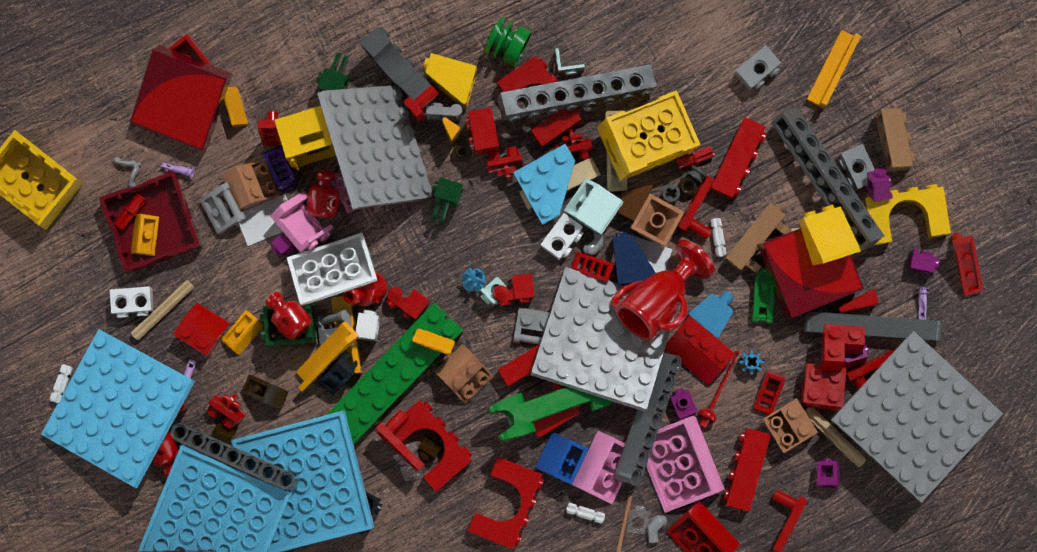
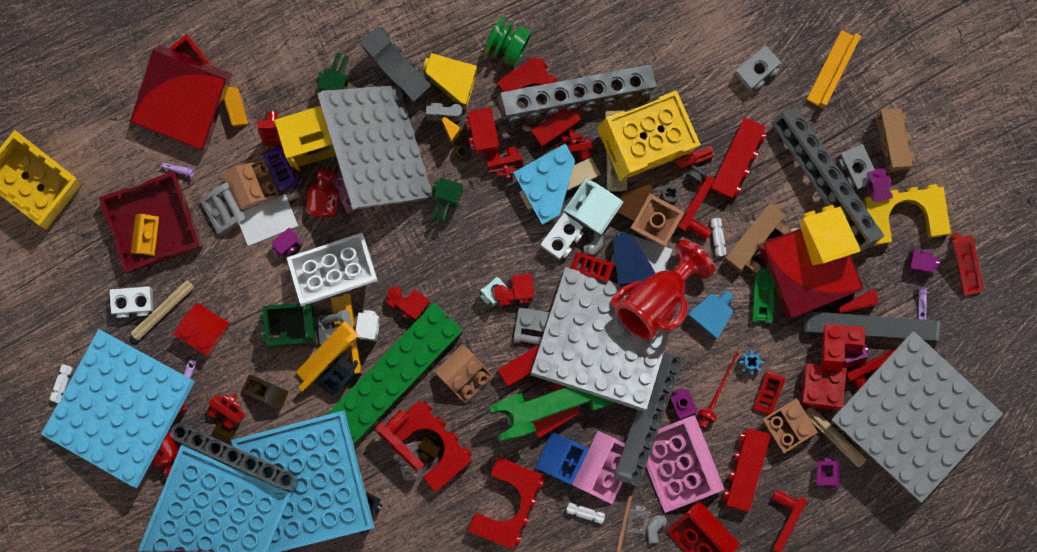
light grey piece [114,157,141,188] -> none
red axle [114,193,147,230] -> none
light orange slope [221,310,264,355] -> none
red piece [265,292,312,340] -> none
bright pink panel [270,191,334,253] -> none
red piece [343,271,387,306] -> none
red piece [404,85,439,124] -> none
light orange slope [412,329,455,355] -> none
dark azure gear [461,268,487,293] -> none
light aqua bracket [555,48,585,76] -> none
red slope [665,316,735,385] -> none
dark brown plate [678,177,698,197] -> none

